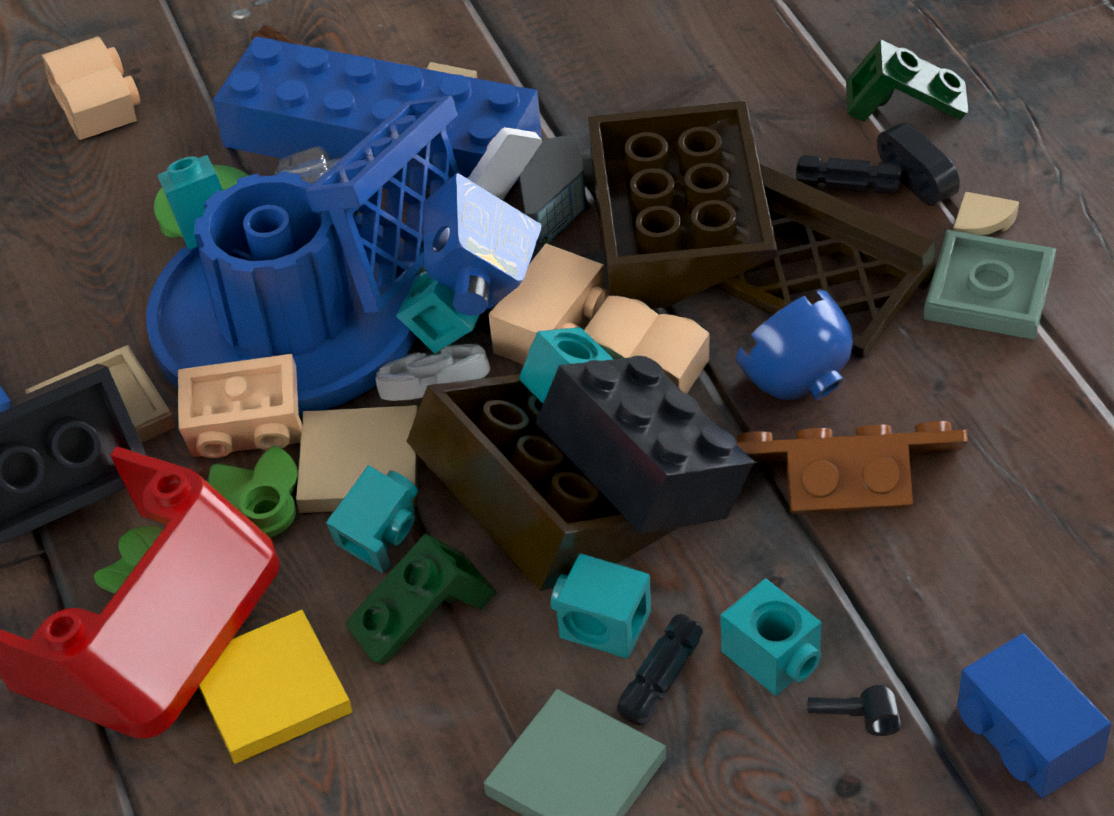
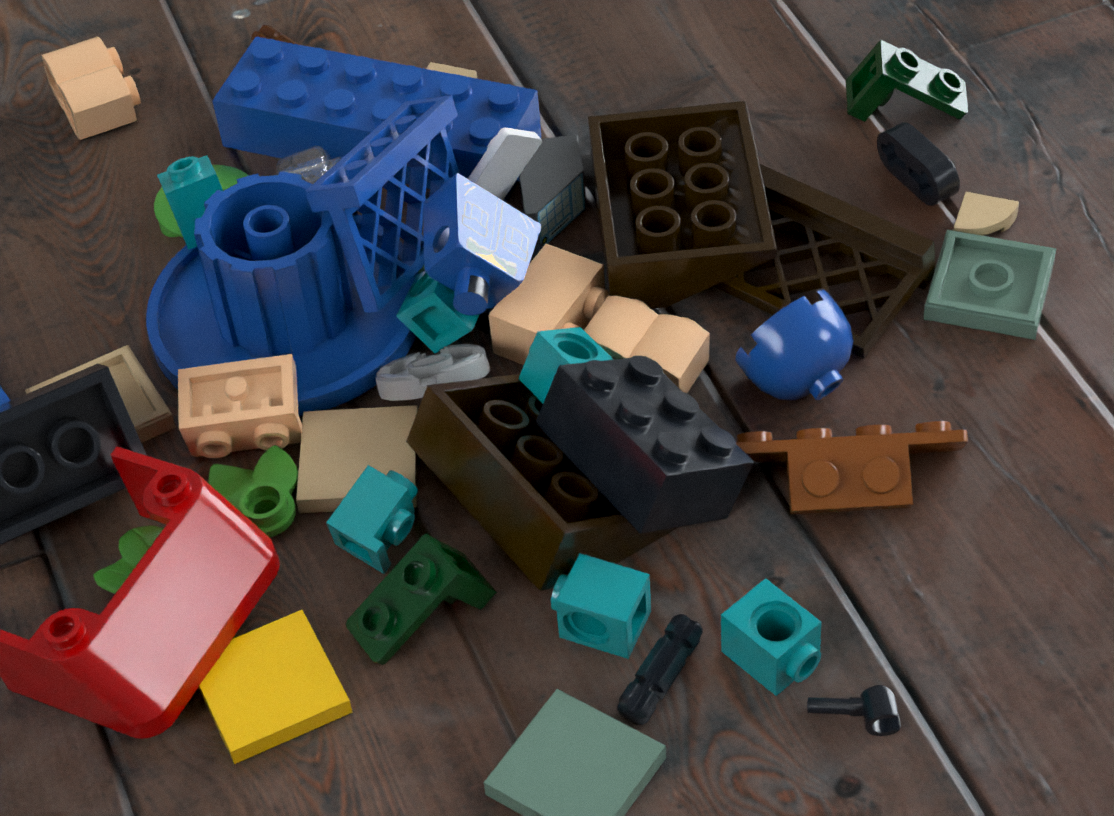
black axle [796,155,901,194] -> none
blue brick [957,633,1112,798] -> none

